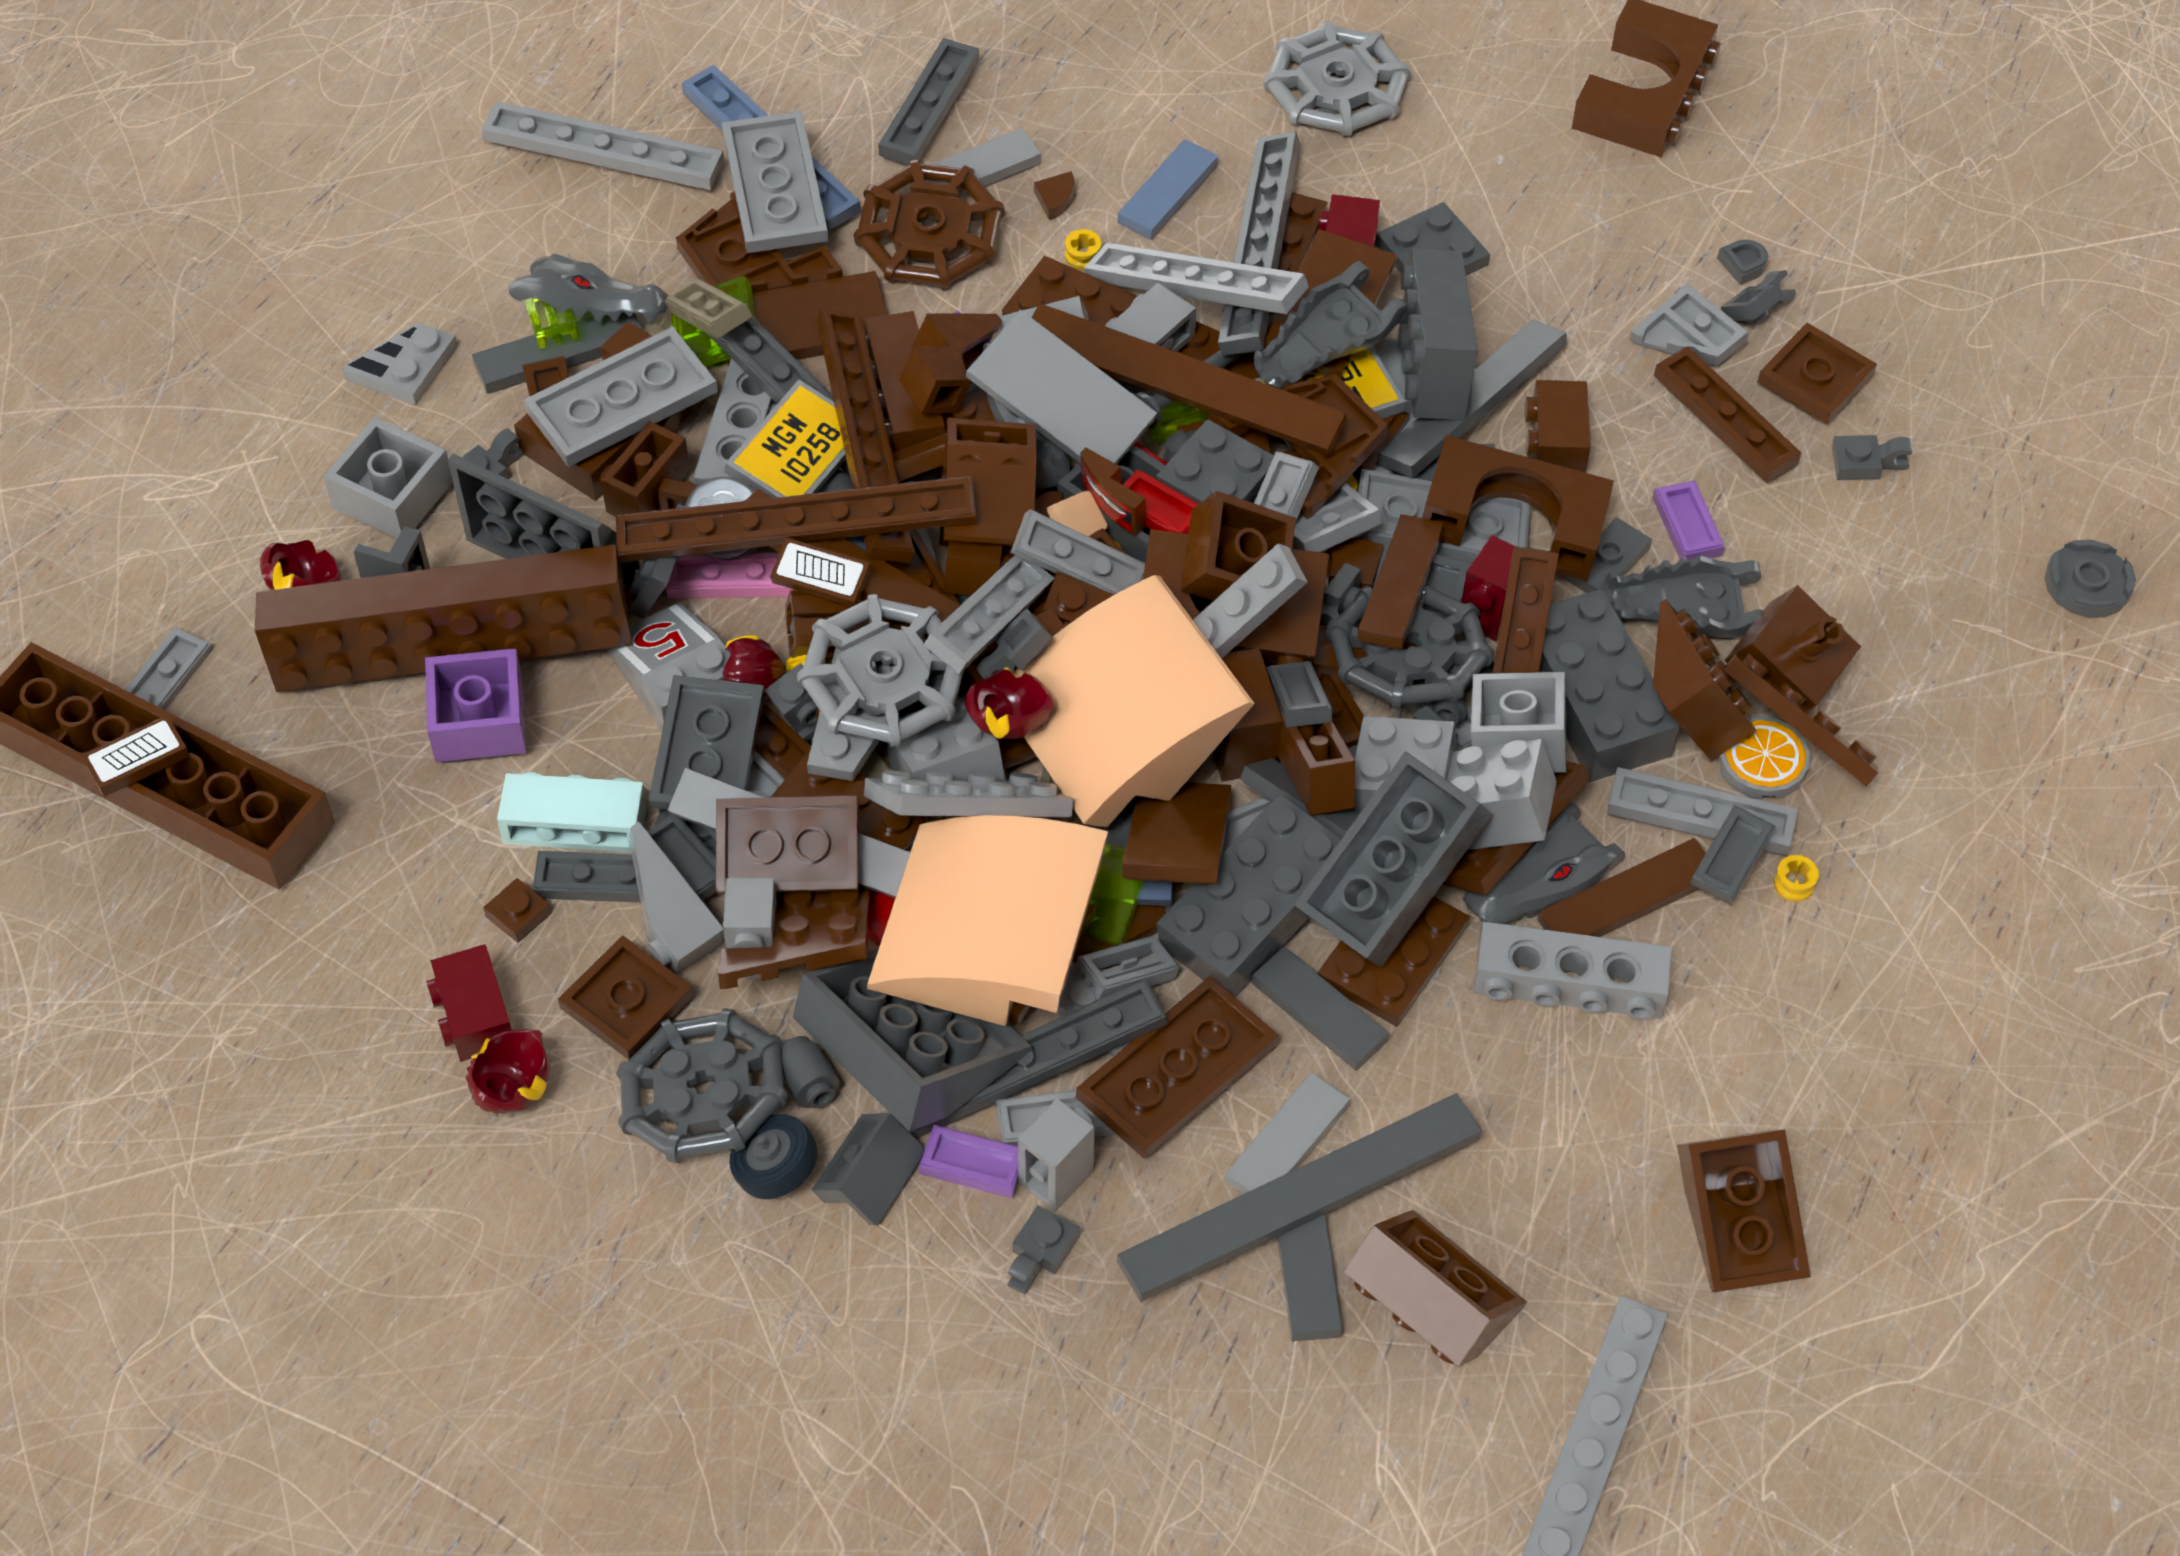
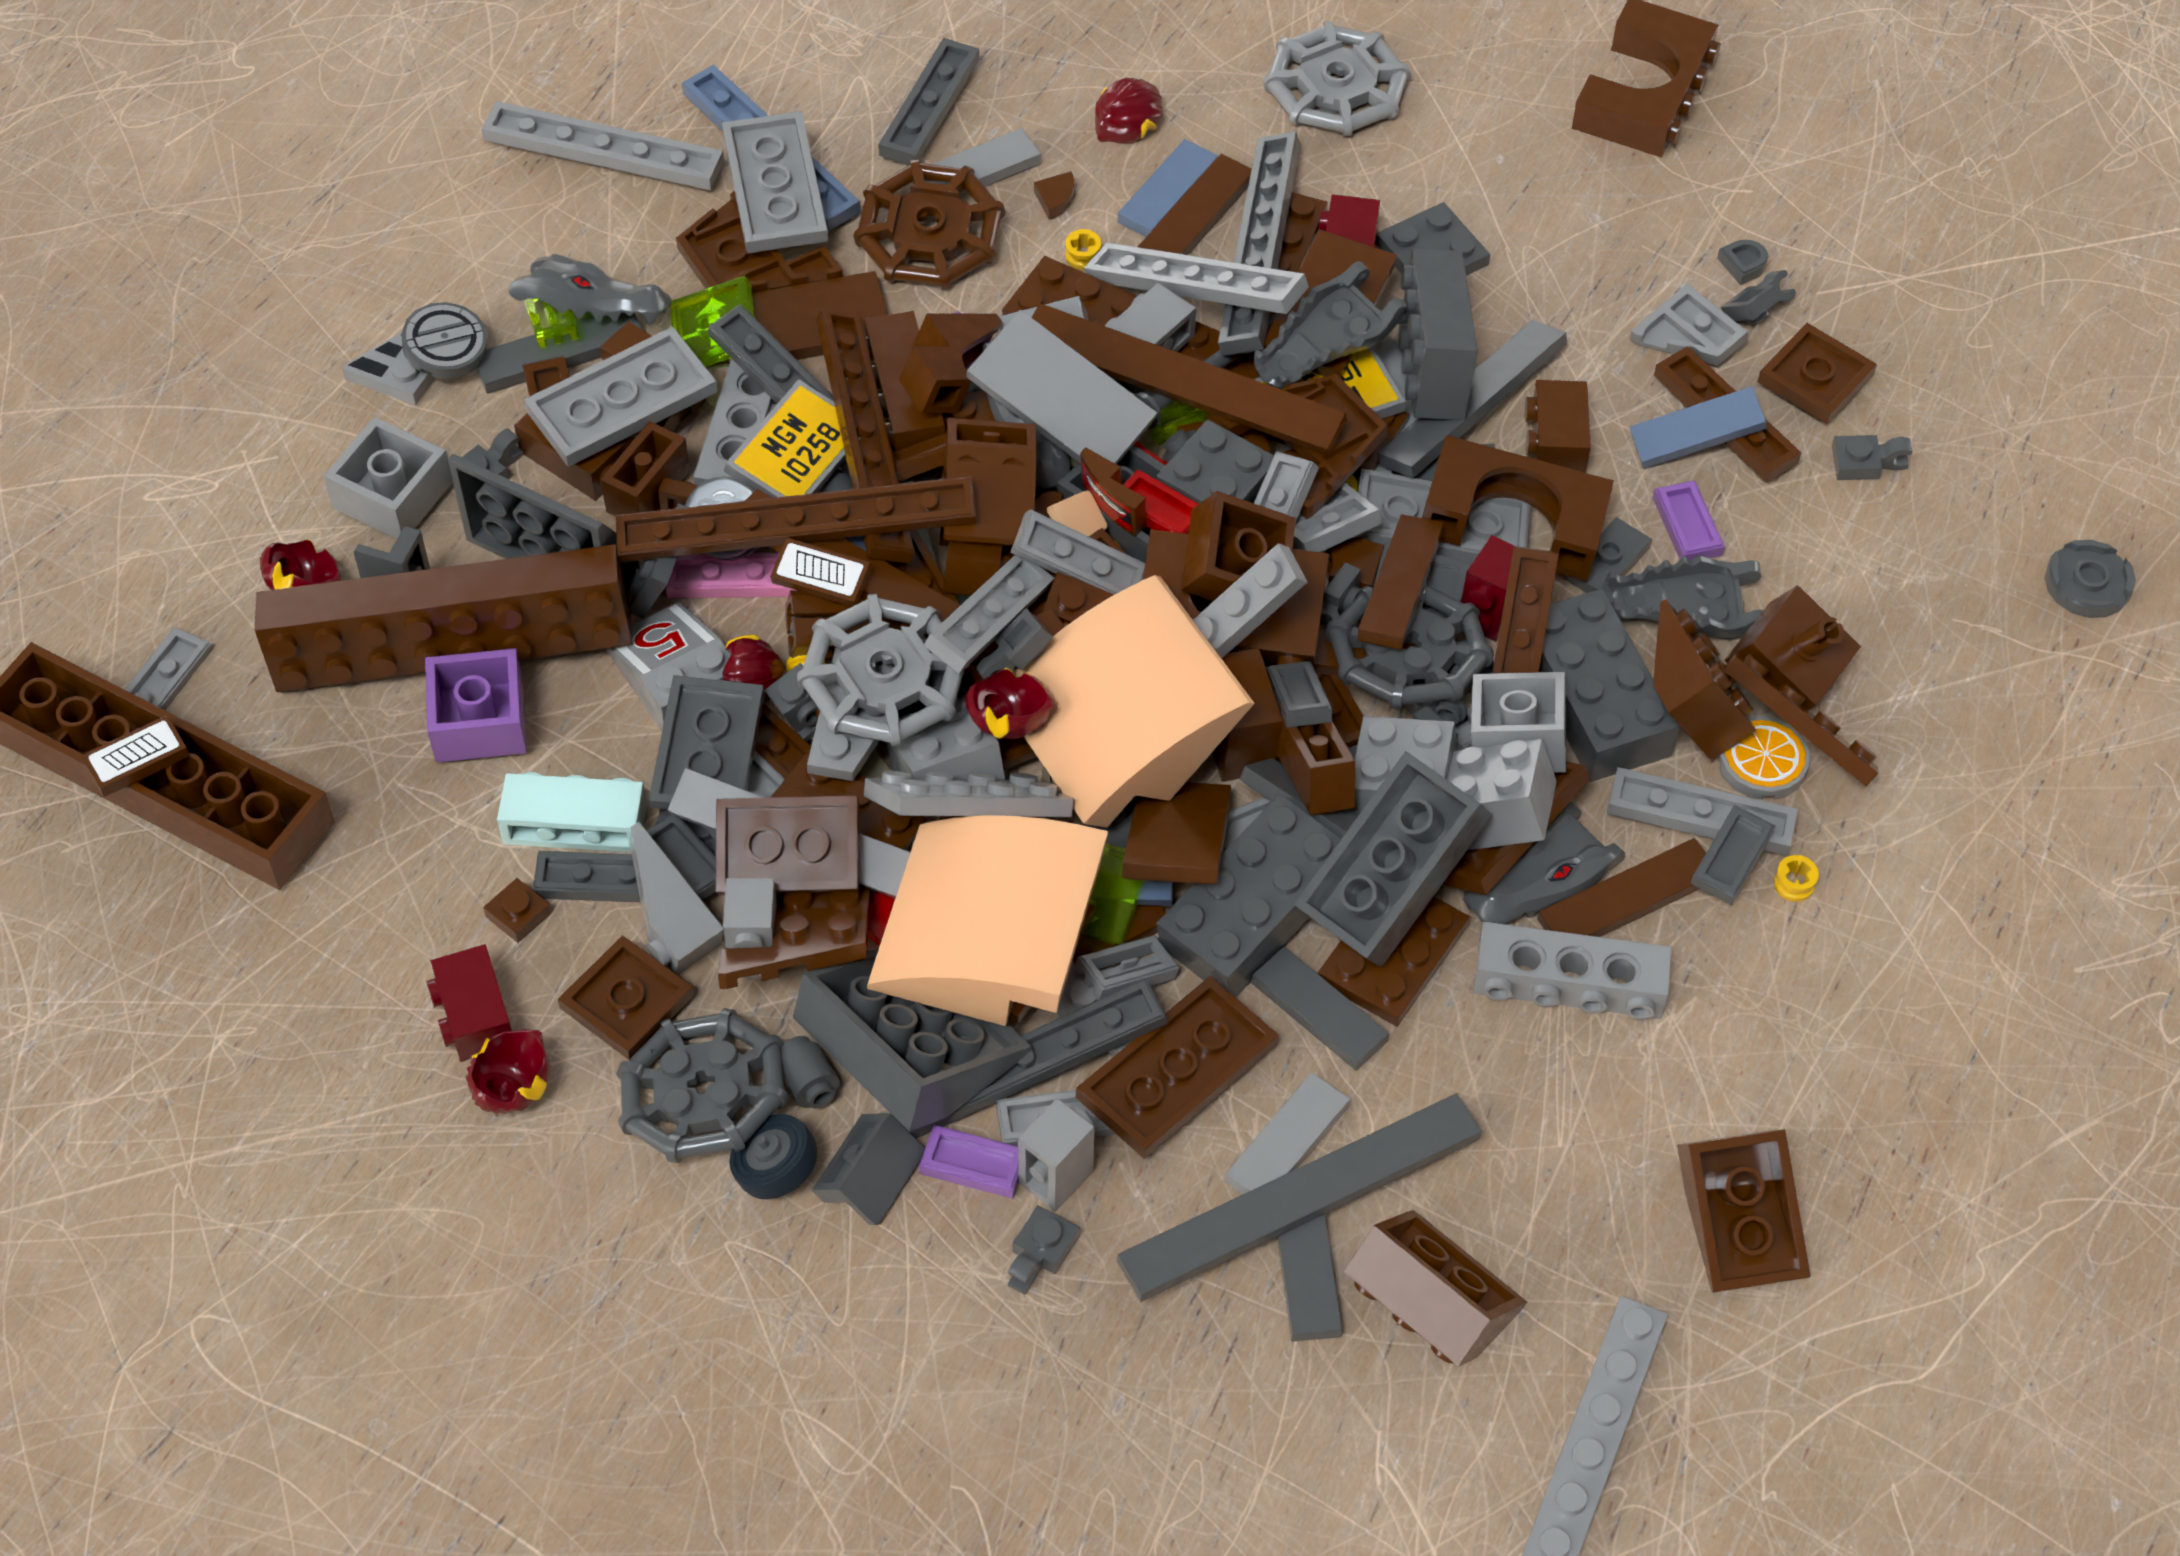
dark tan tile [664,279,752,339] -> none
none -> tile [402,302,487,379]
none -> dark red hair [1095,77,1163,144]
none -> reddish brown tile [1138,153,1252,255]
none -> sand blue tile [1629,386,1767,469]

